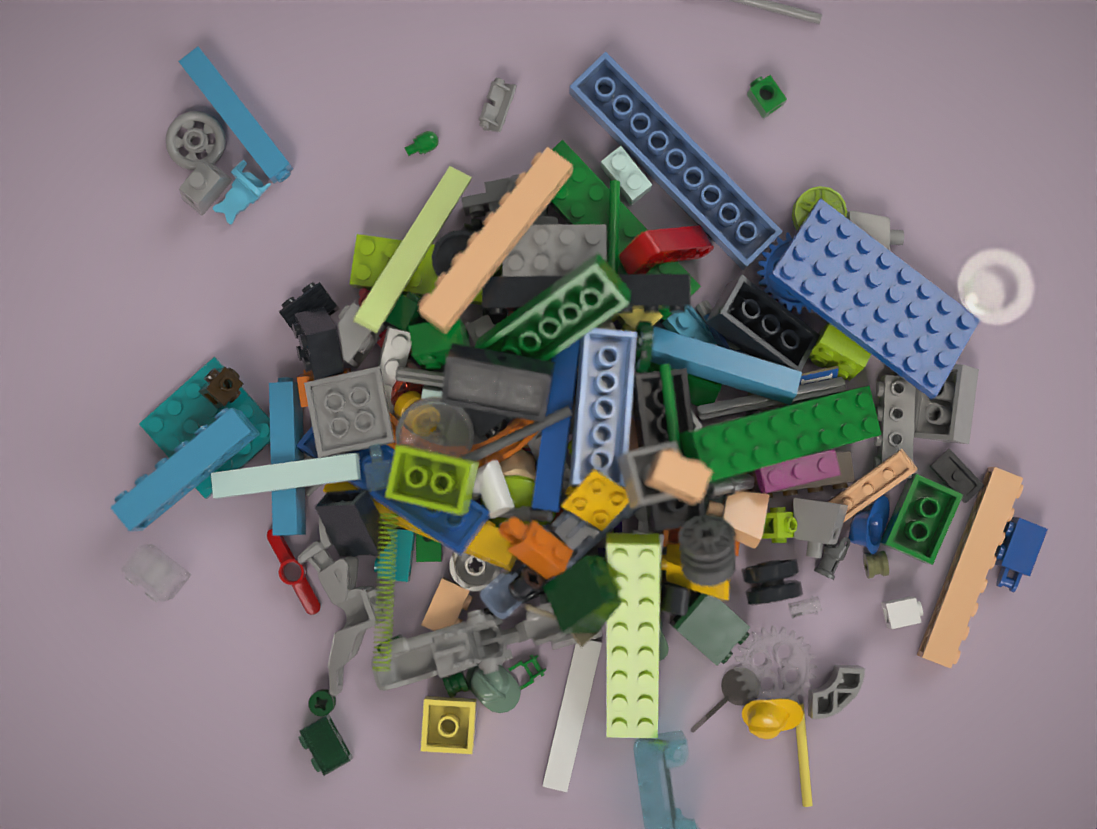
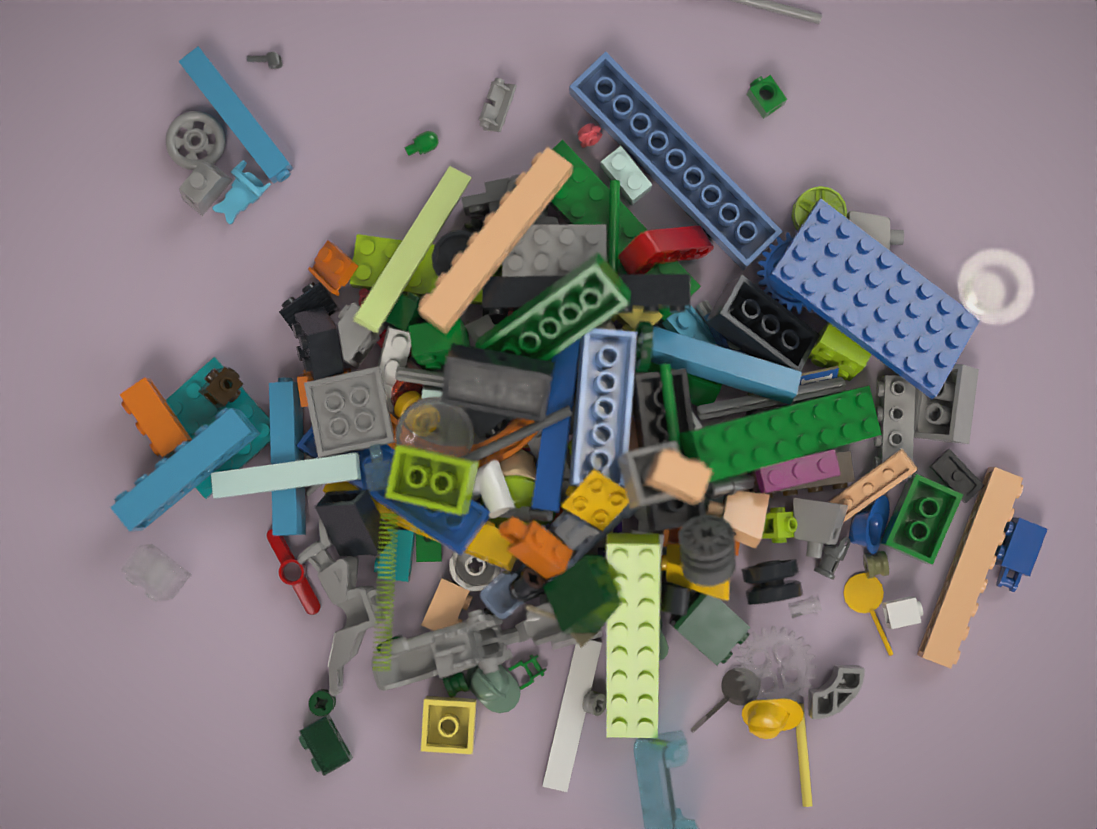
none -> orange brick [119,377,192,458]
none -> dark grey hand [247,52,283,69]
none -> orange plate [307,240,358,296]
none -> coral plate [578,123,603,148]
none -> light grey bush [582,691,606,716]
none -> yellow piece [843,573,893,656]

